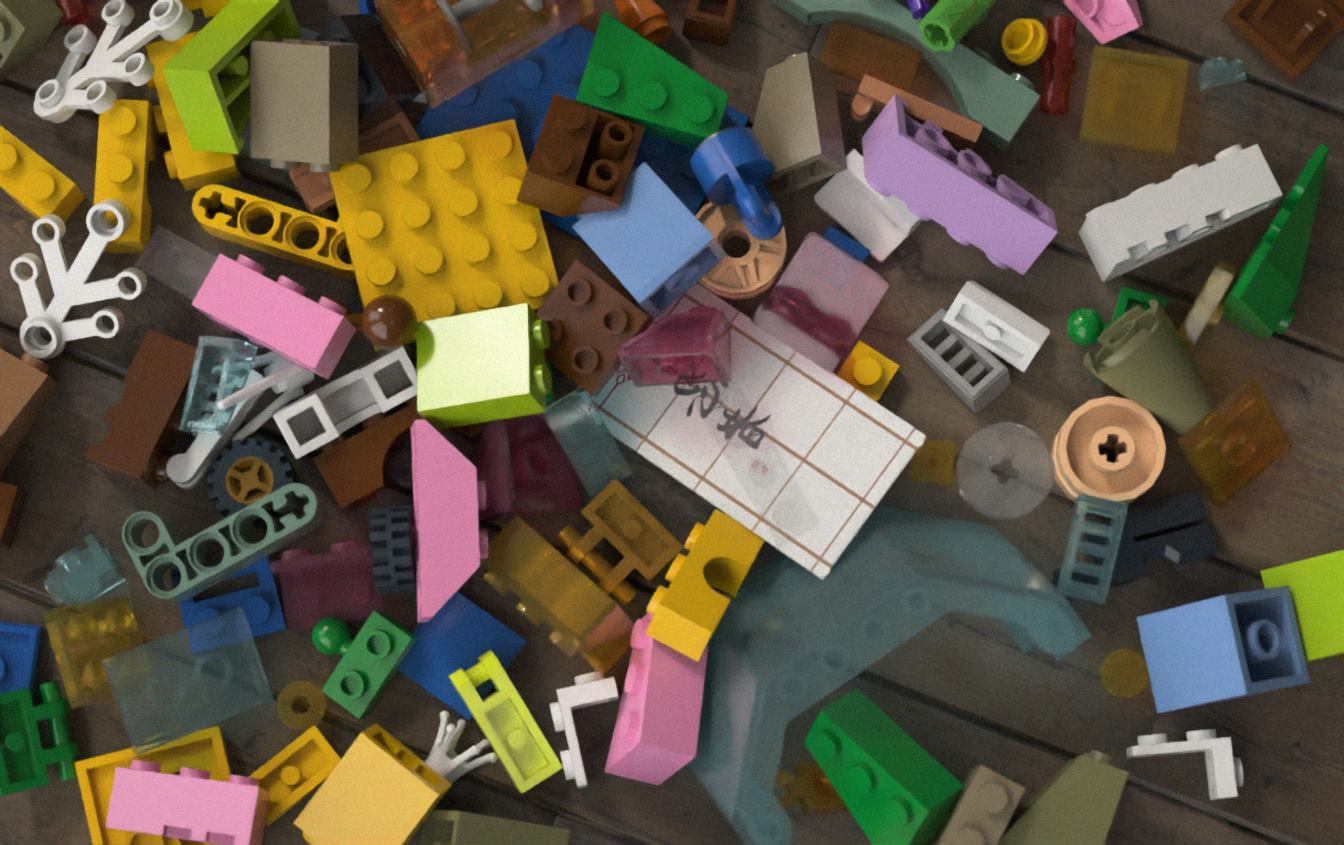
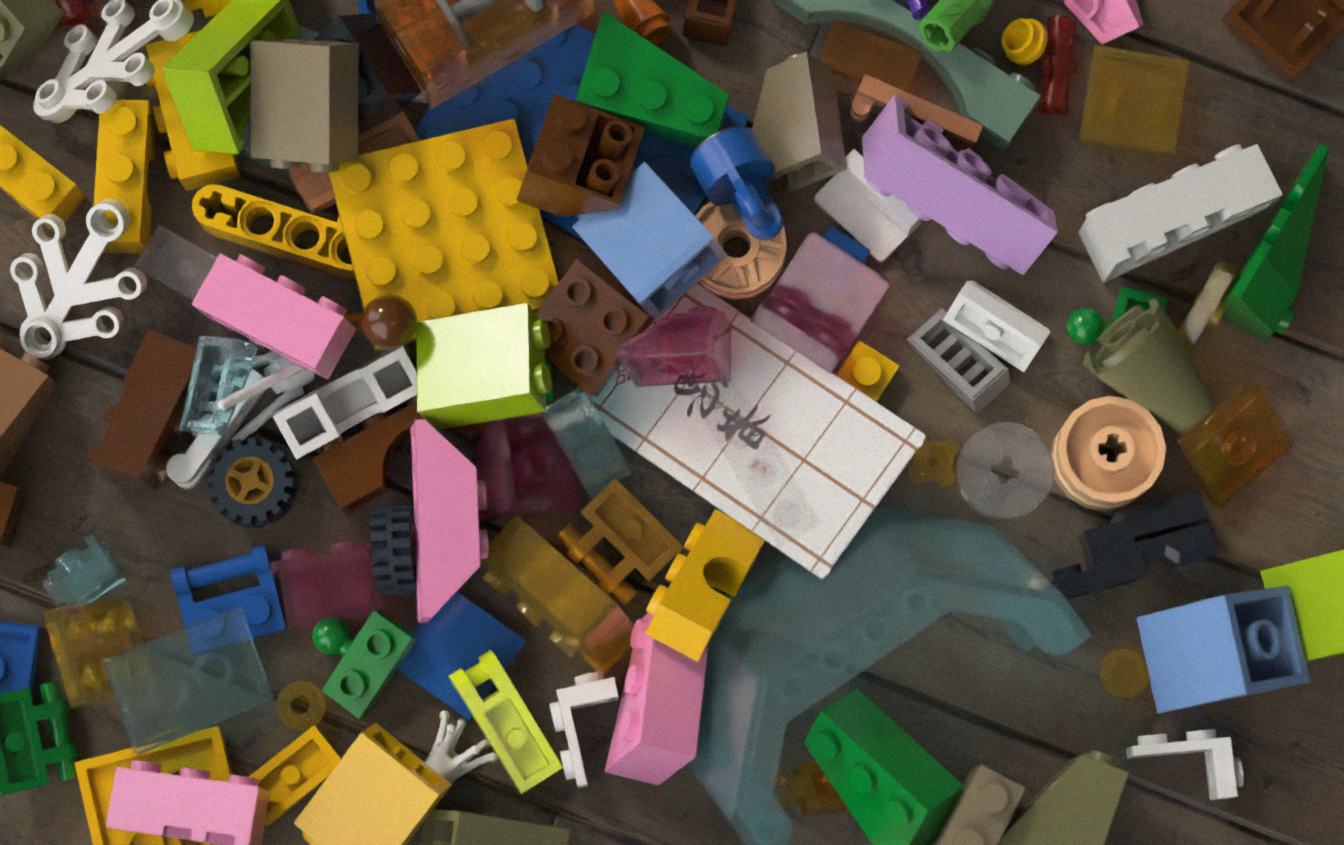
sand green beam [122,483,328,602] -> none
clear light blue slope [1056,494,1128,604] -> none
clear light blue tile [1196,57,1247,90] -> none

